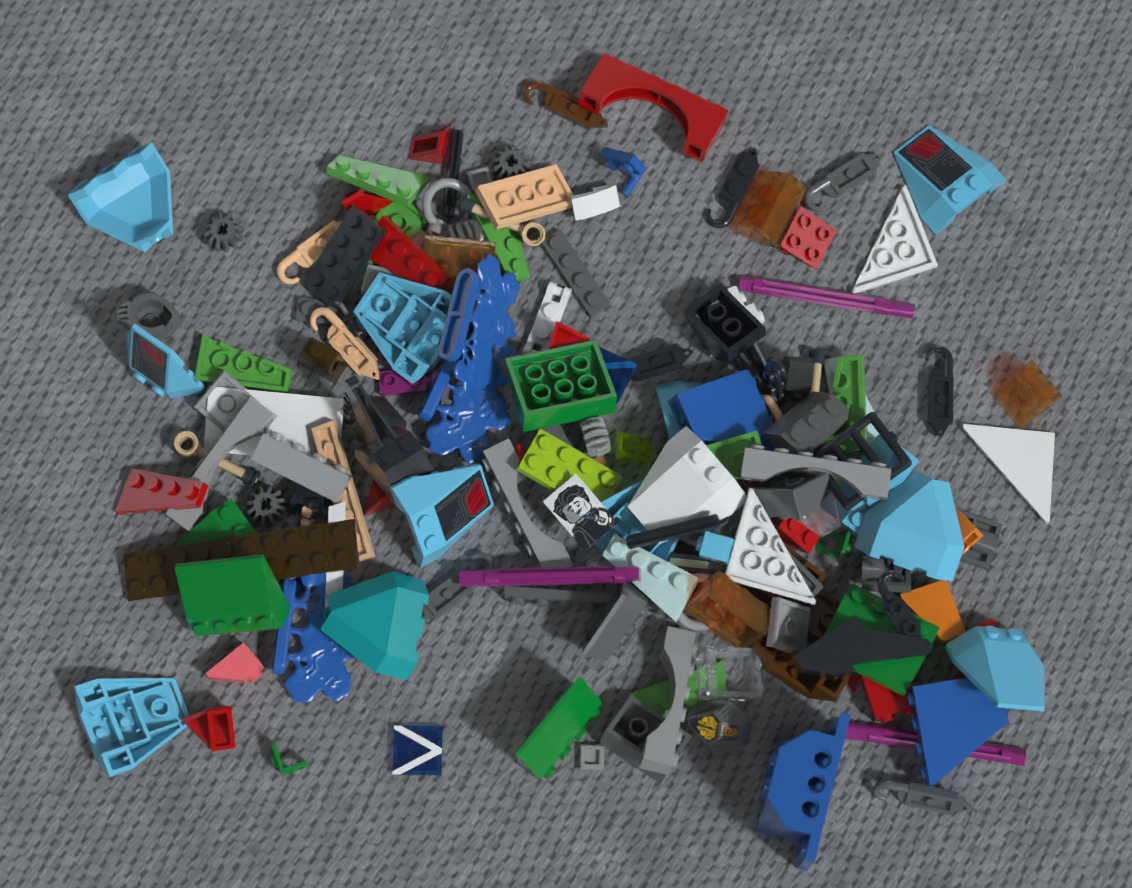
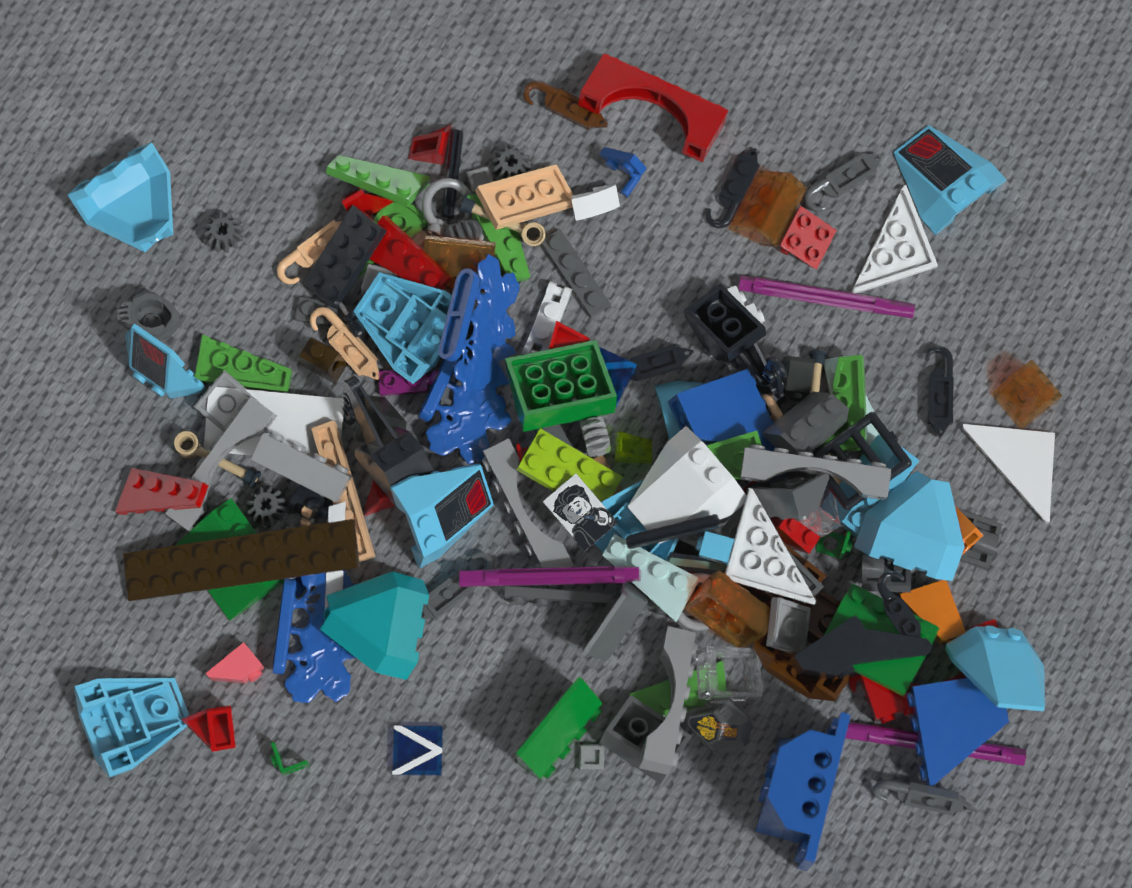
green slope [175,554,291,637] -> none

